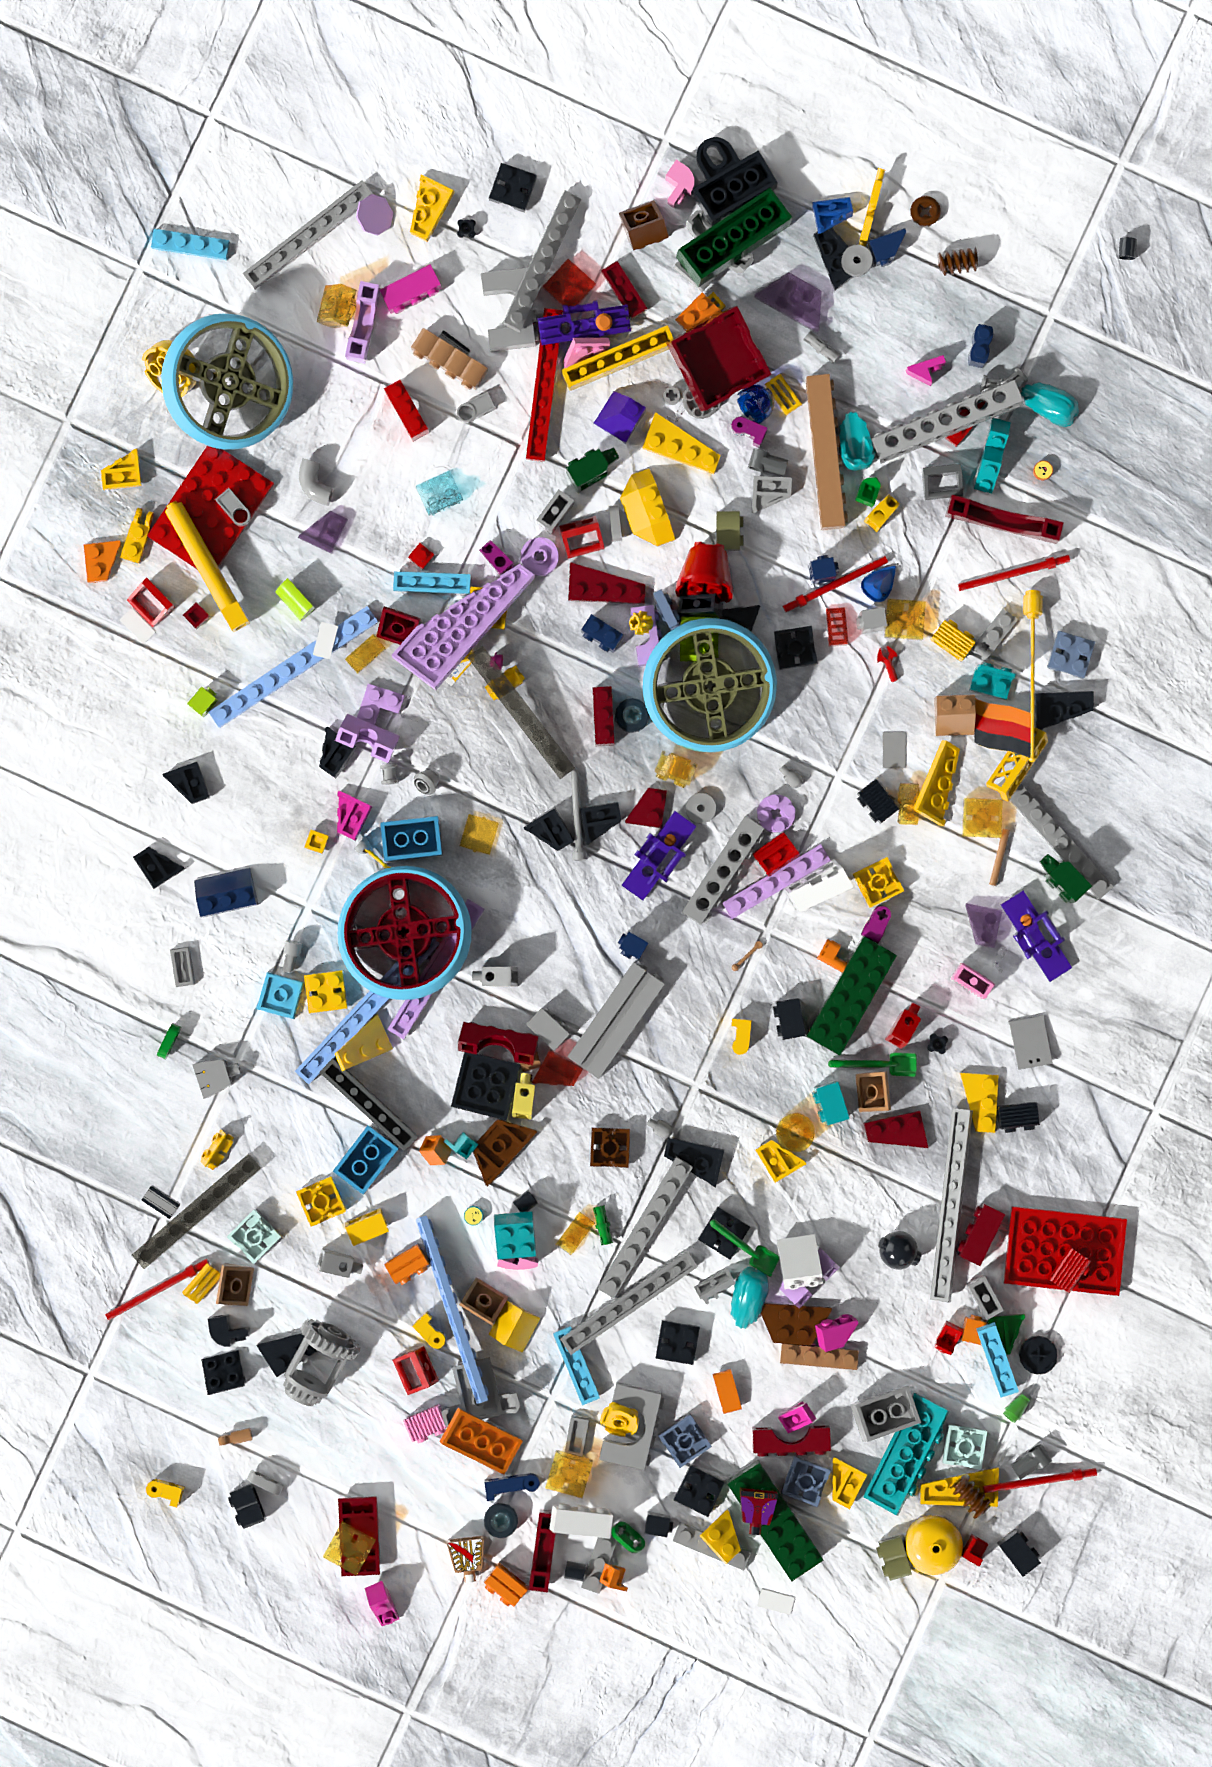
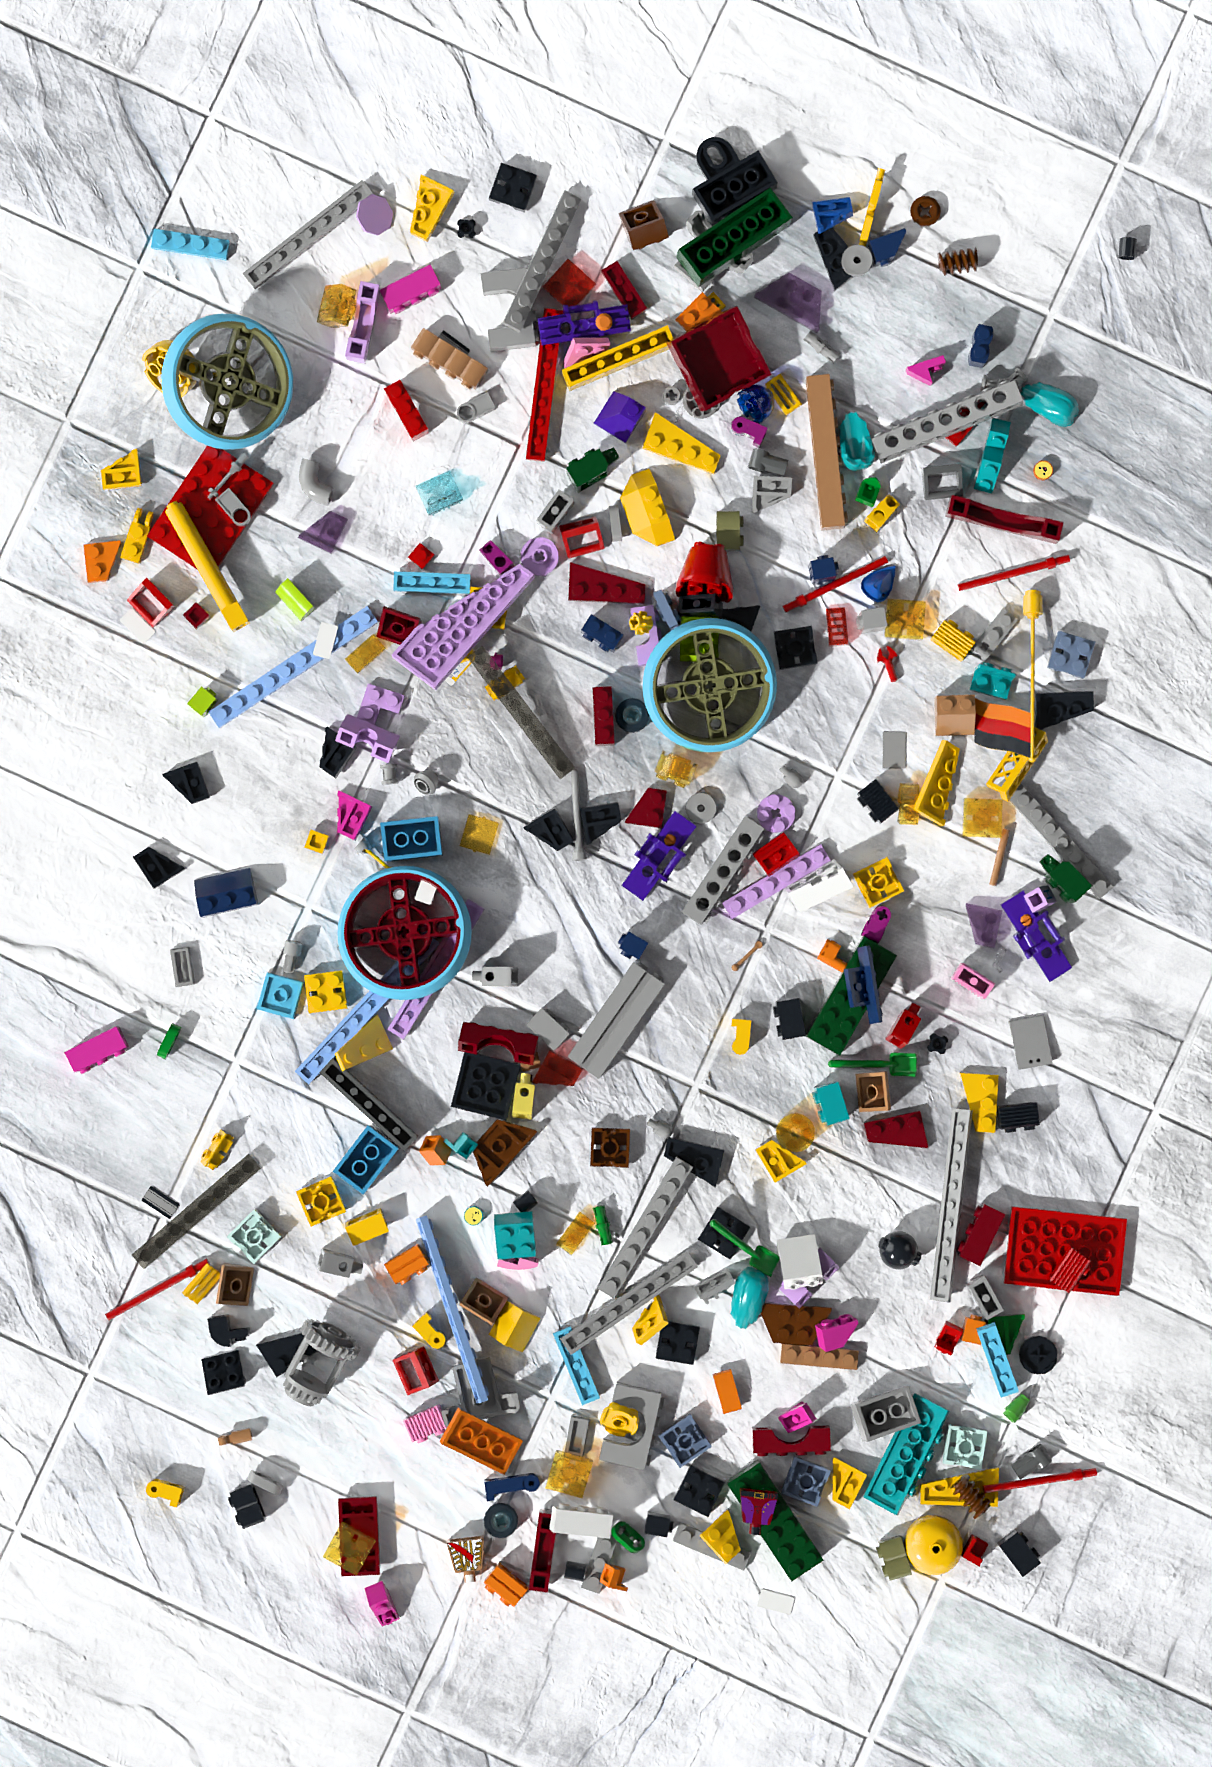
light grey torso [192,1059,241,1099] -> none
bright pink brick [665,159,694,208] -> none
none -> dark pink brick [64,1026,129,1074]
none -> light grey piece [208,453,249,499]
none -> white sticker [415,880,436,905]
none -> yellow wing [632,1295,669,1345]
none -> dark blue bracket [844,946,883,1024]
none -> lavender brick [1024,885,1057,913]

